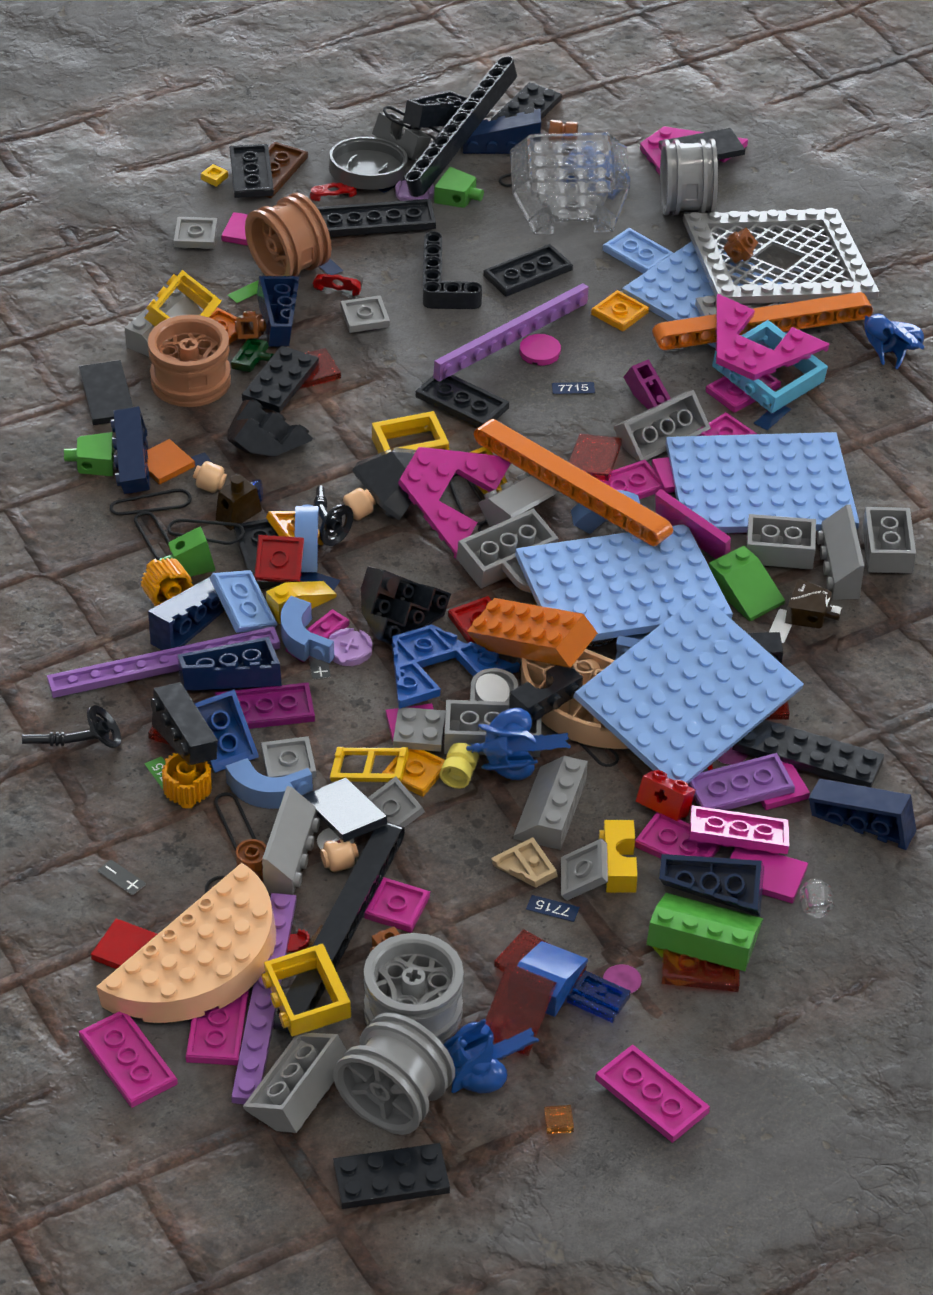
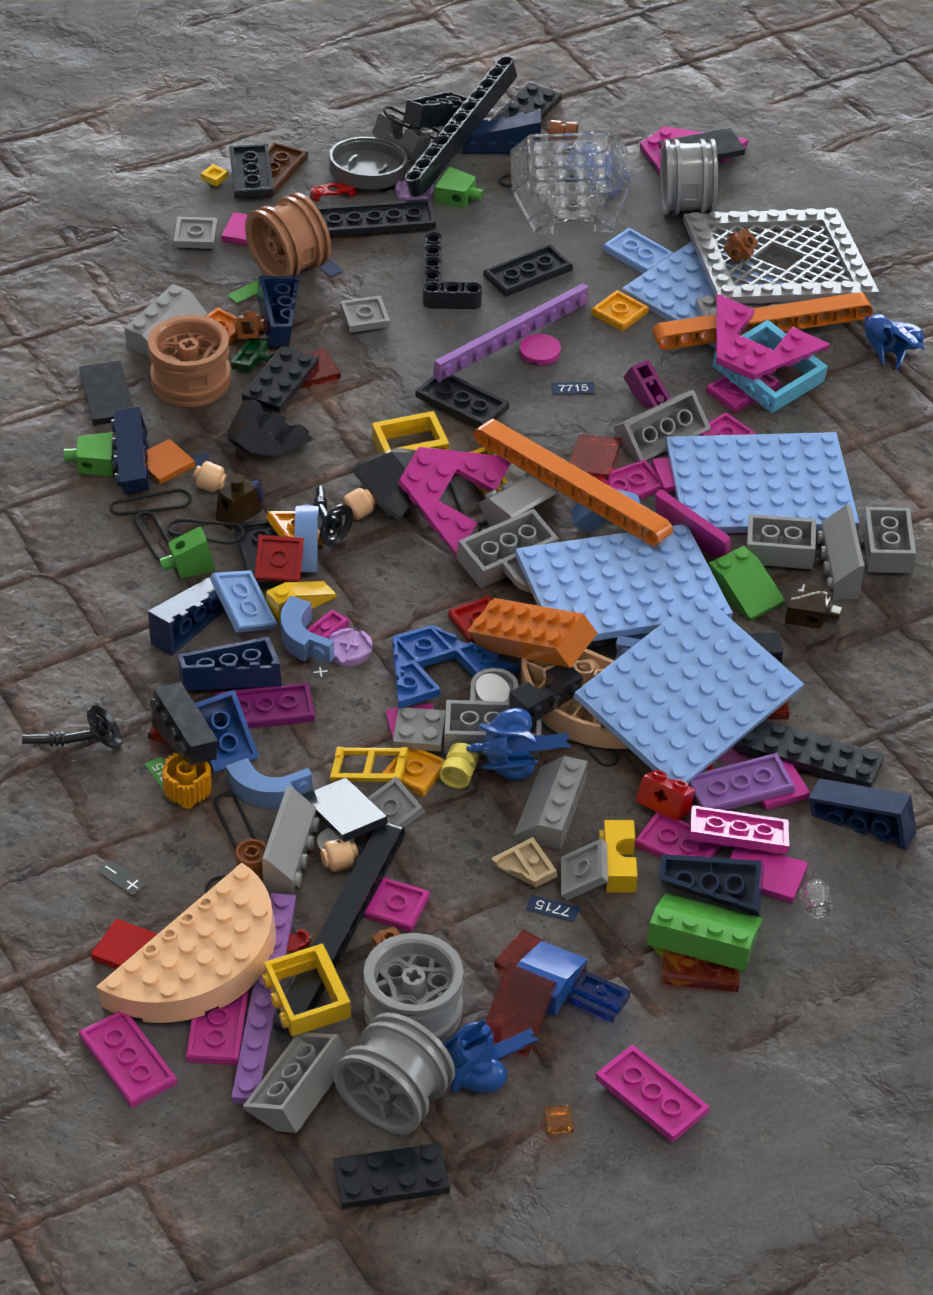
medium lavender plate [47,626,280,698] -> none
light orange brick [141,558,193,606] -> none
yellow window [144,270,222,326] -> none
light grey plate [261,736,316,778] -> none
dark blue sticker [300,572,341,591] -> none
red piece [313,274,361,296] -> none
black brick [361,567,451,645] -> none
flat silver sticker [603,964,642,995] -> none
dark blue sticker [754,406,791,430] -> none
white sticker [769,609,792,643] -> none

